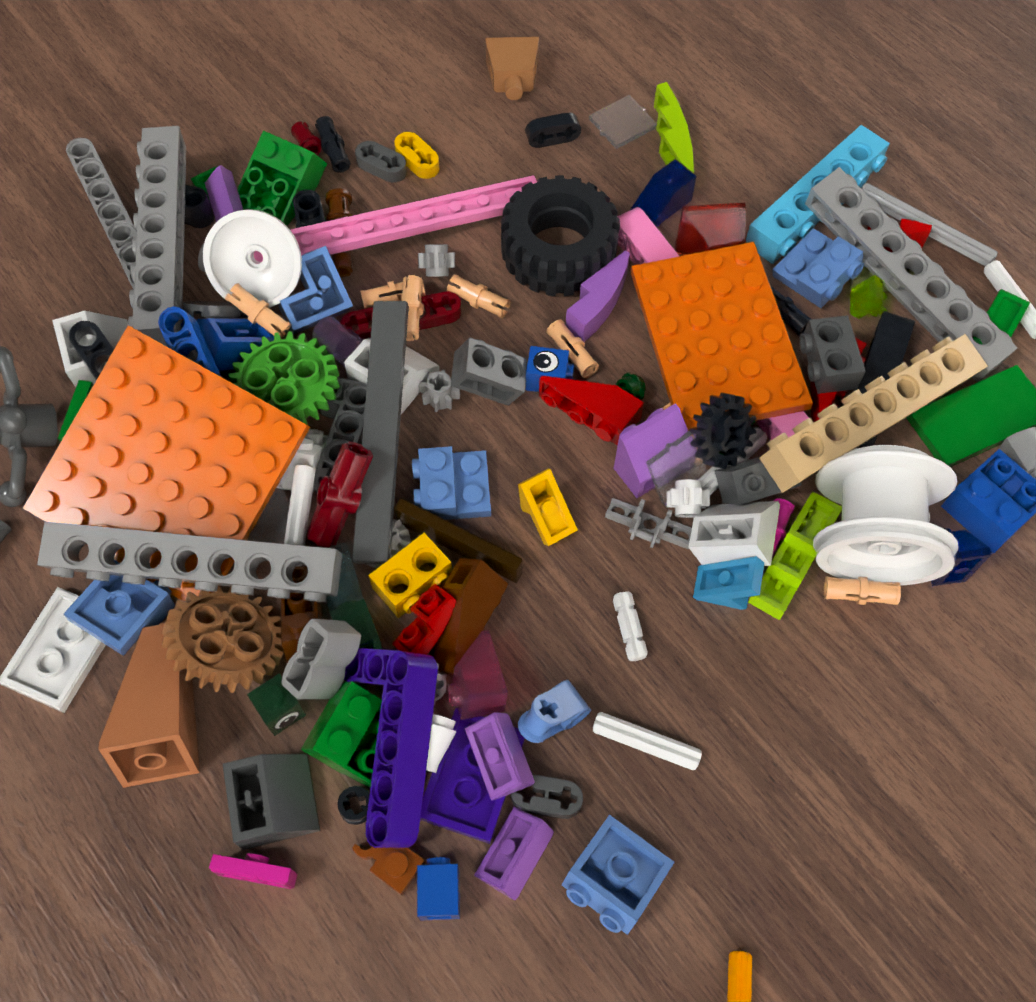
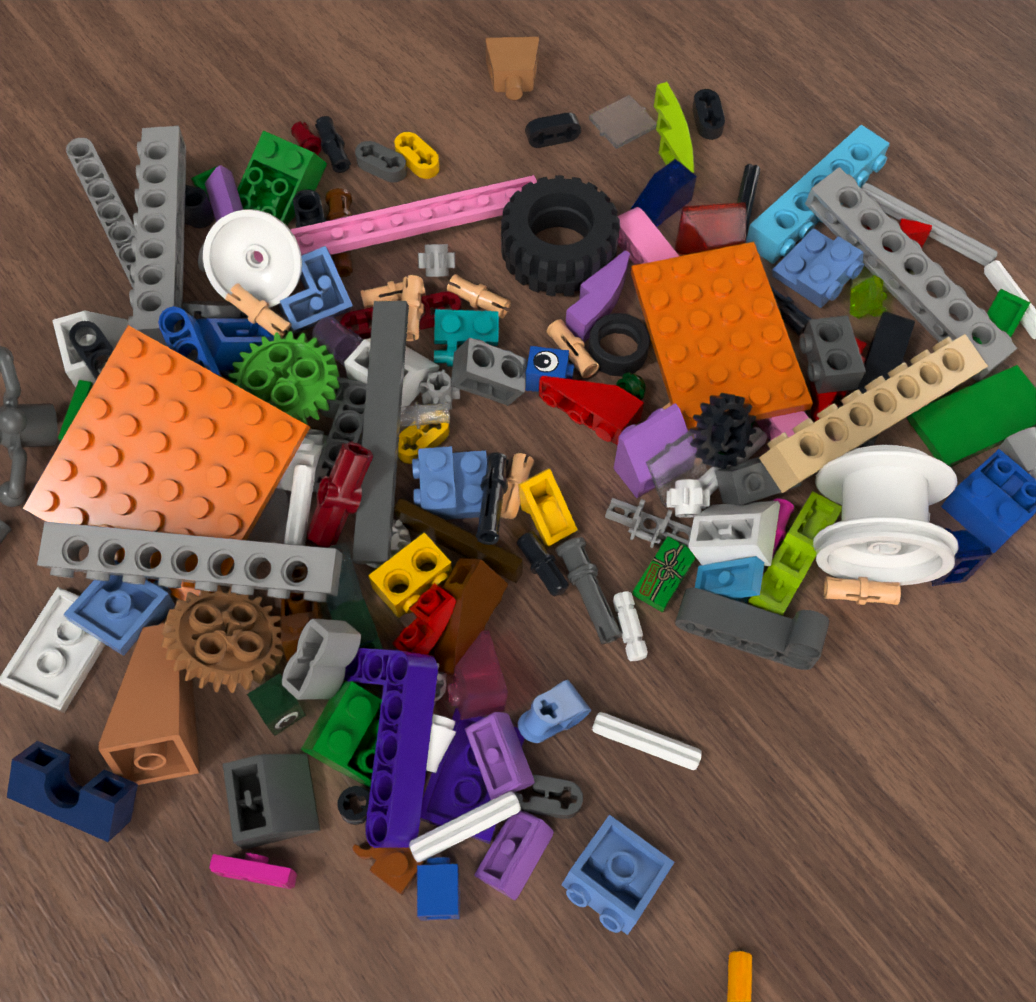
none -> dark blue arch [7,741,138,842]
none -> yellow beam [398,409,450,464]
none -> clear axle [400,402,450,429]
none -> white axle [409,791,521,862]
none -> teal plate [434,309,499,367]
none -> black pin [476,452,509,545]
none -> light nougat axle [501,453,534,519]
none -> black axle [516,531,569,597]
none -> dark grey pin [556,537,622,645]
none -> black tyre [588,313,650,377]
none -> green tile [632,536,696,613]
none -> dark grey beam [675,588,830,670]
none -> black beam [692,89,725,140]
none -> black axle [730,163,761,239]

